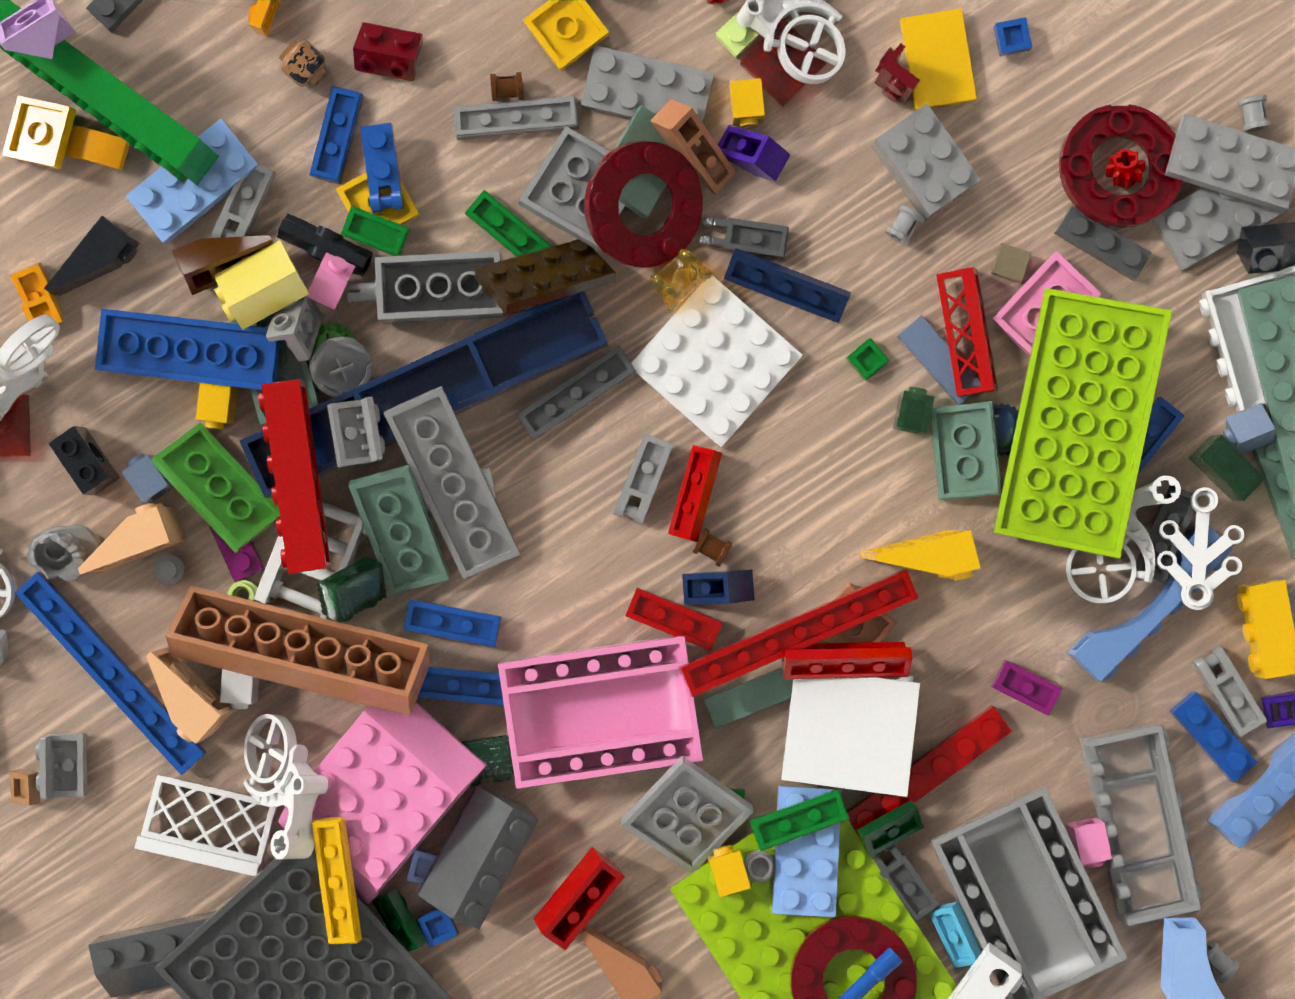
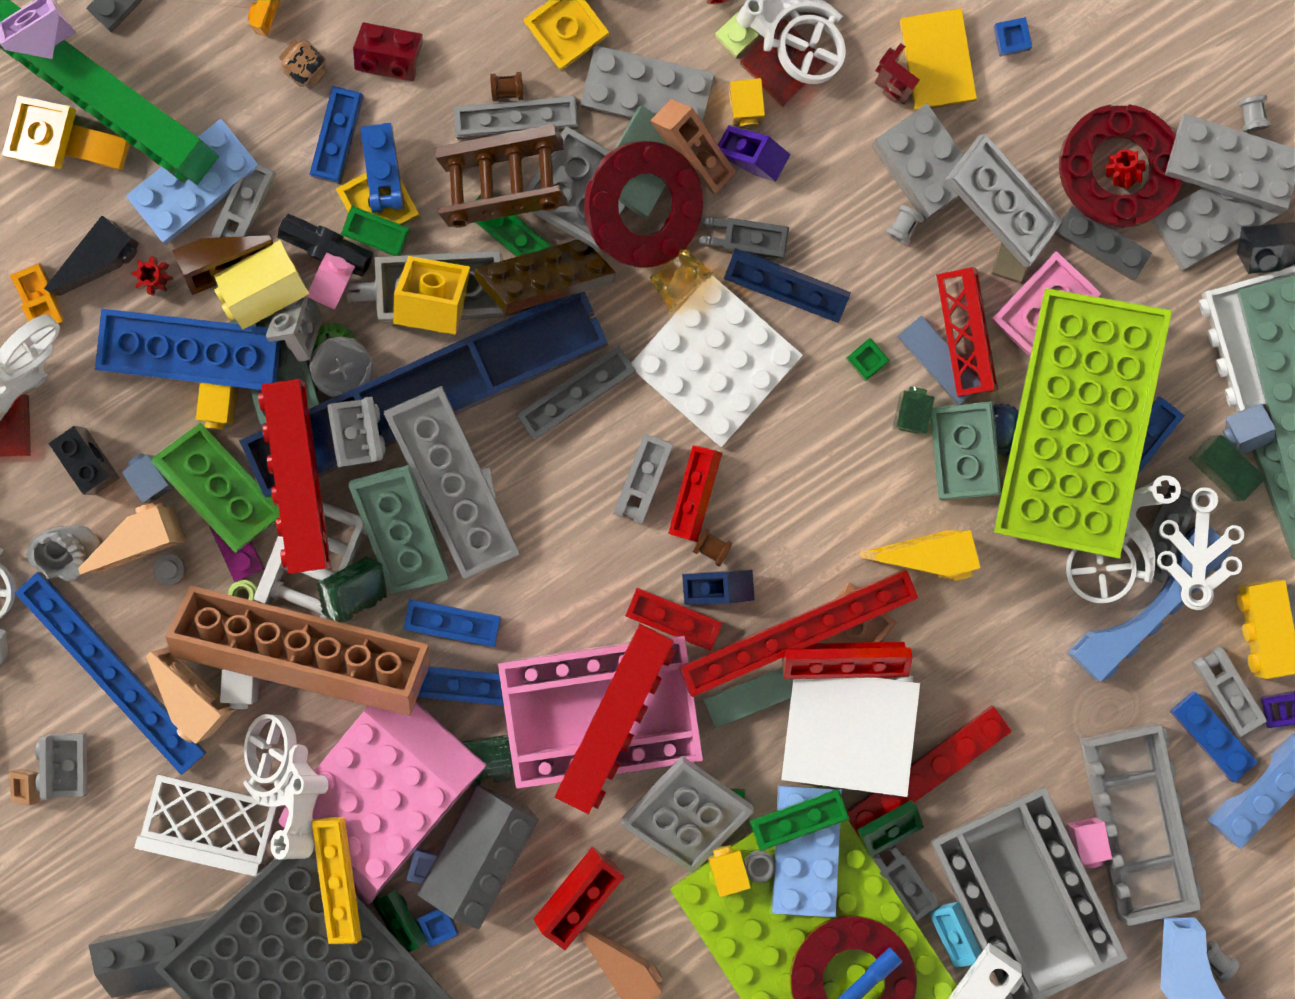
magenta plate [991,659,1063,716] -> none
none -> red gear [131,256,173,296]
none -> yellow slope [393,256,470,335]
none -> reddish brown fence [435,124,568,228]
none -> red brick [554,623,676,815]
none -> light grey tile [945,134,1063,267]

